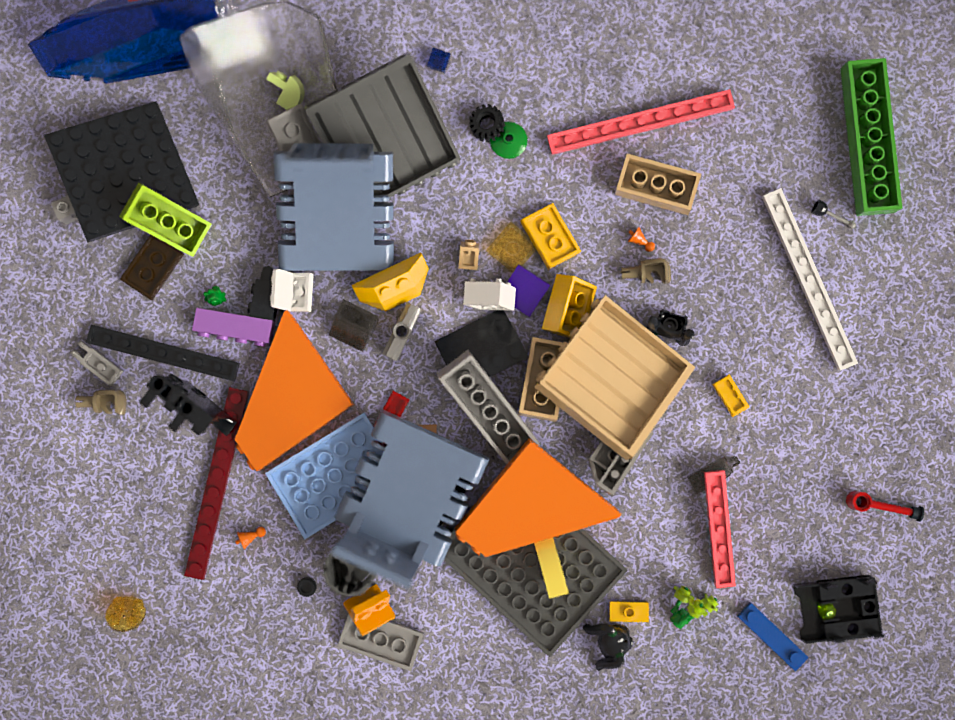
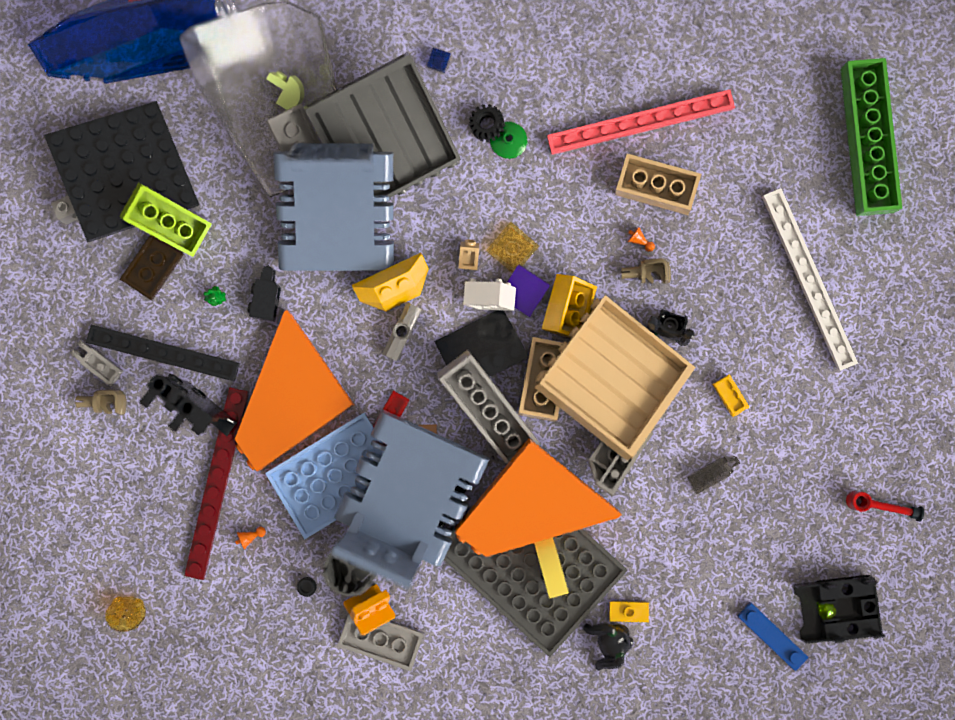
medium lavender brick [192,308,275,347] -> none
white bracket [270,269,313,312] -> none
clear smoke slope [329,299,380,352] -> none
yellow tile [520,203,581,270] -> none
lime plant [670,586,719,629] -> none
coral plate [704,470,736,588] -> none
hinge [811,200,856,229] -> none

